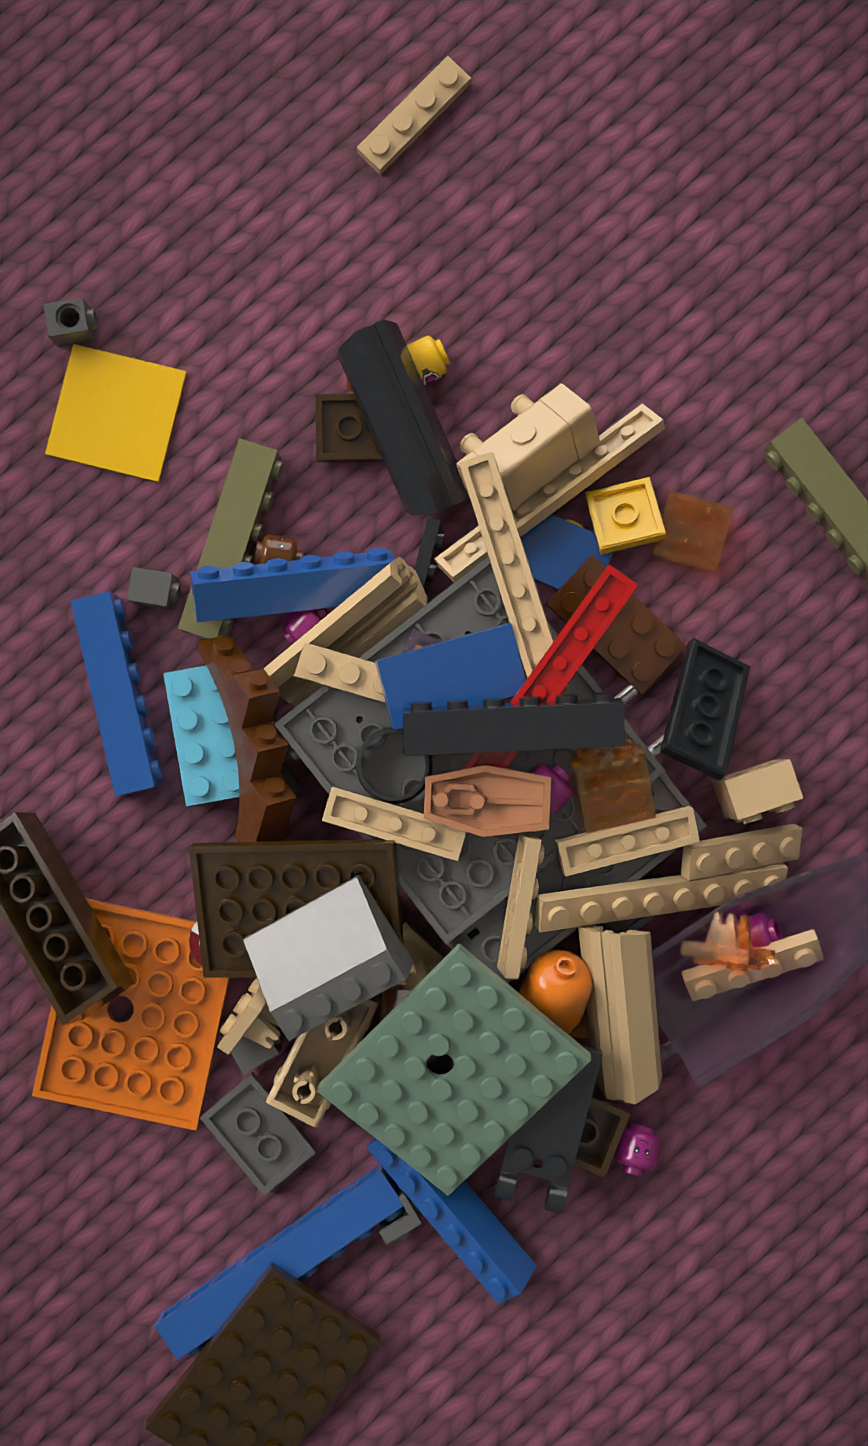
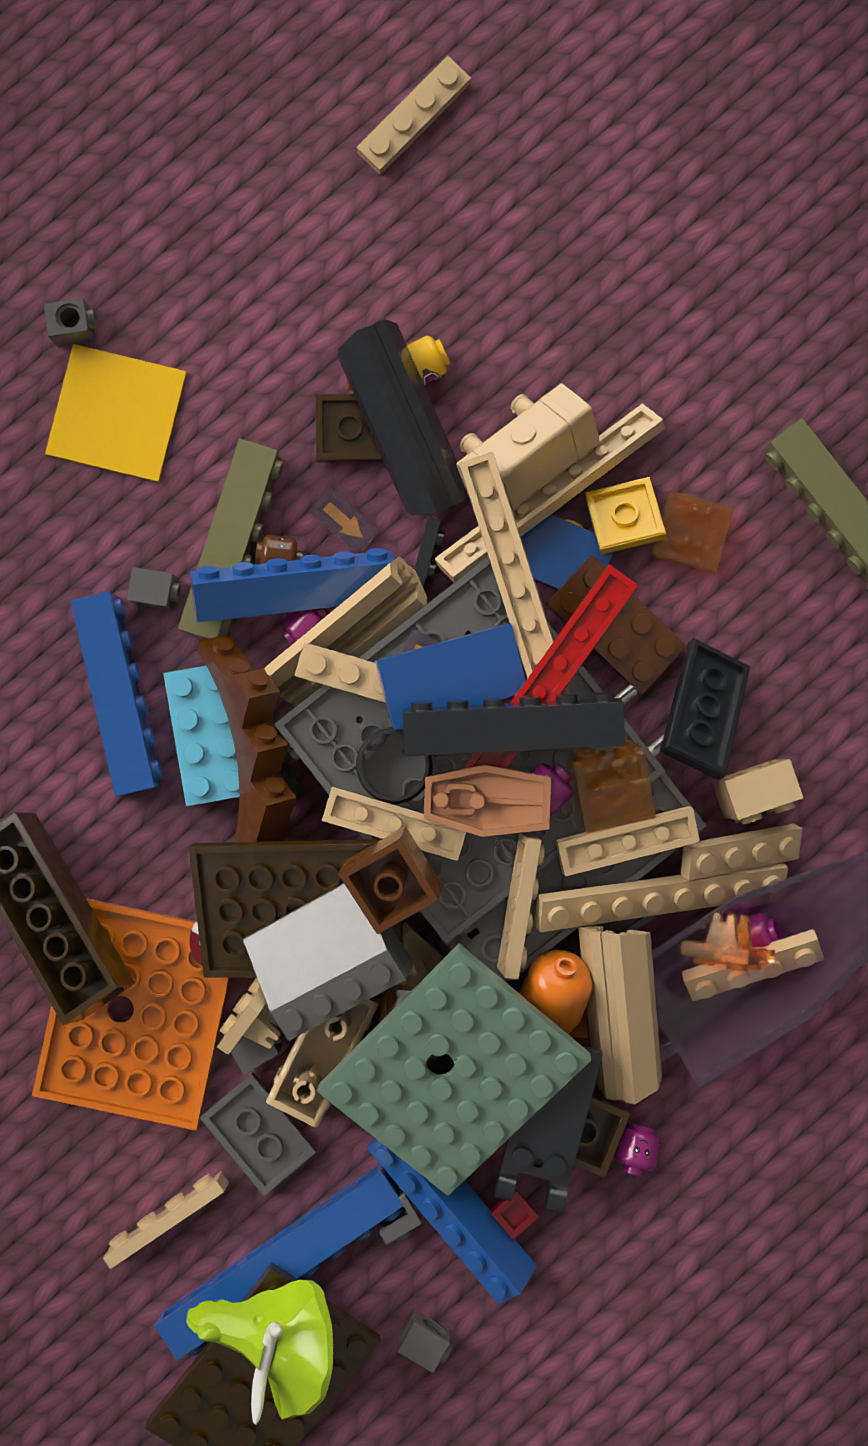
none -> tan plate [103,1171,229,1269]
none -> lime animal [186,1280,333,1424]
none -> tile [309,486,380,554]
none -> reddish brown brick [338,826,443,934]
none -> dark grey brick [397,1310,452,1373]
none -> dark red tile [490,1188,539,1240]

